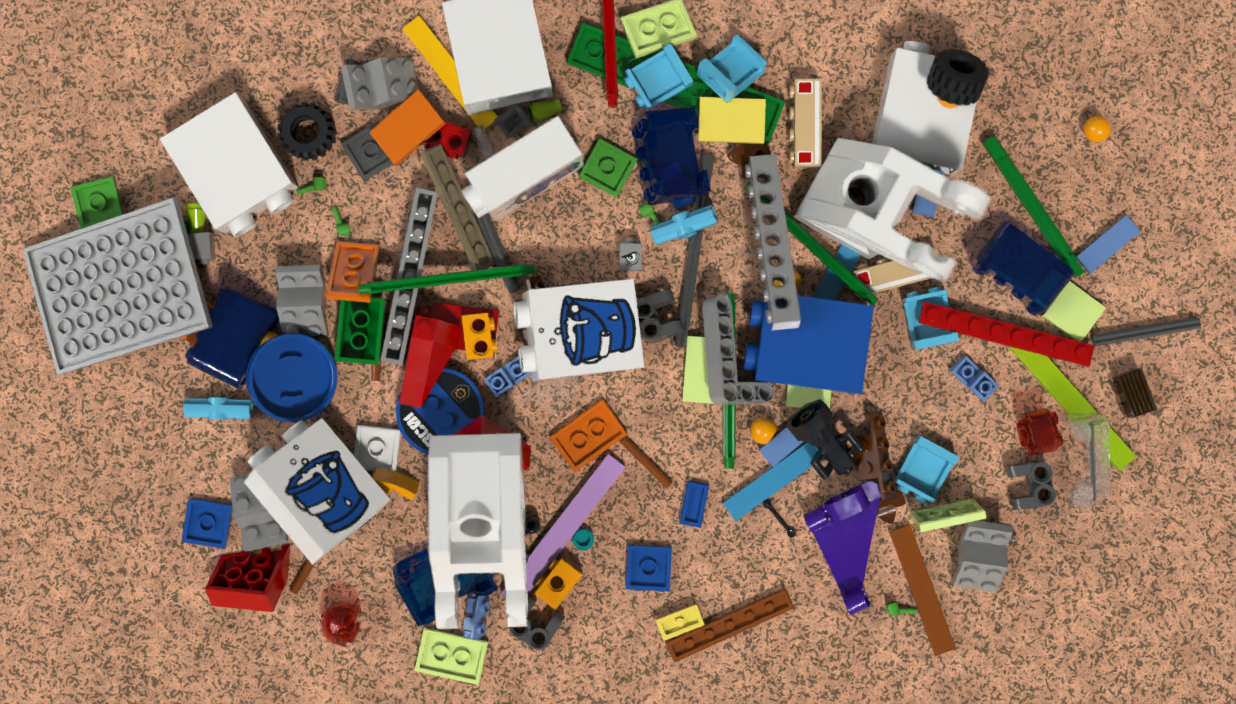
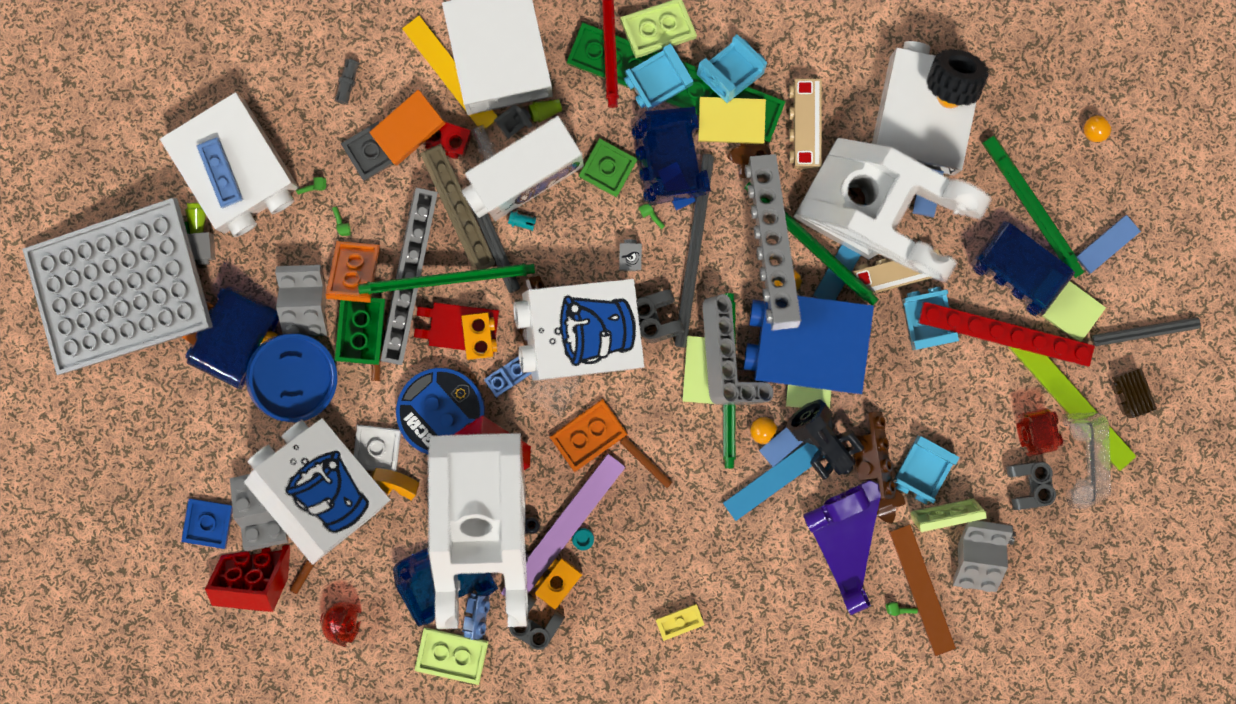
bright green tile [70,176,124,229] -> none
medium azure piece [183,397,253,420] -> none
black tyre [277,102,337,161] -> none
light grey bracket [341,57,419,110] -> none
red wedge [399,315,461,408] -> none
blue tile [626,545,672,592] -> none
medium azure piece [650,205,718,245] -> none
dark orange tile [665,588,794,663] -> none
blue tile [679,481,709,528] -> none
black hinge [763,500,796,538] -> none
medium blue slope [949,355,999,402] -> none
none -> medium blue tile [196,138,243,209]
none -> teal pin [508,211,536,231]

